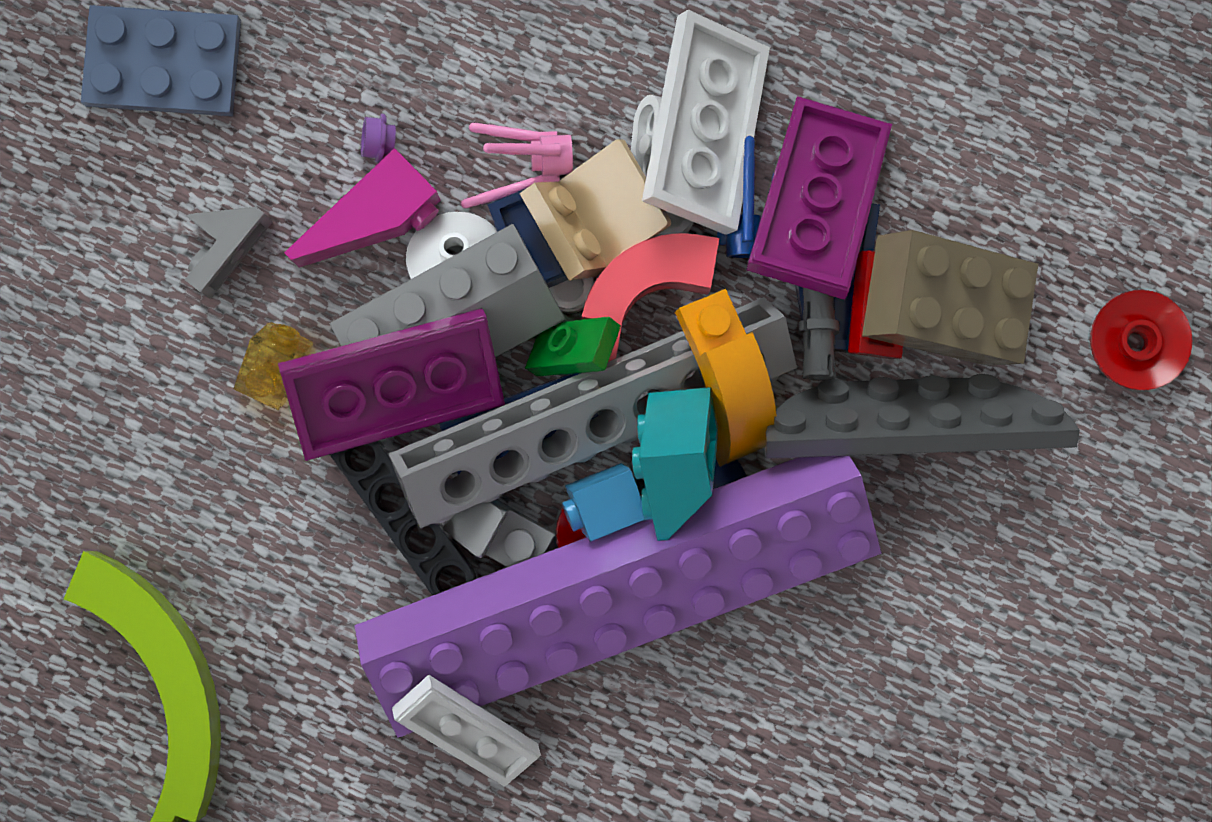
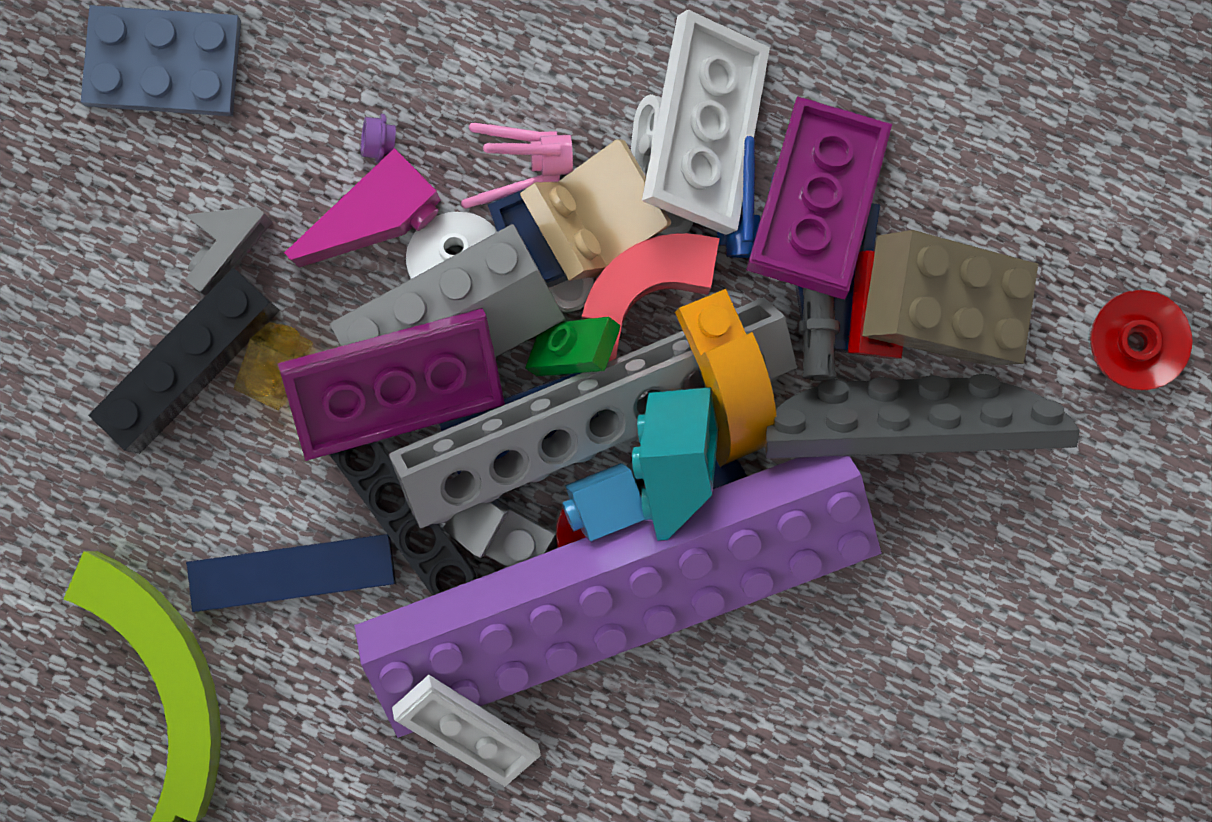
none -> black brick [88,267,280,454]
none -> dark blue tile [186,534,396,612]

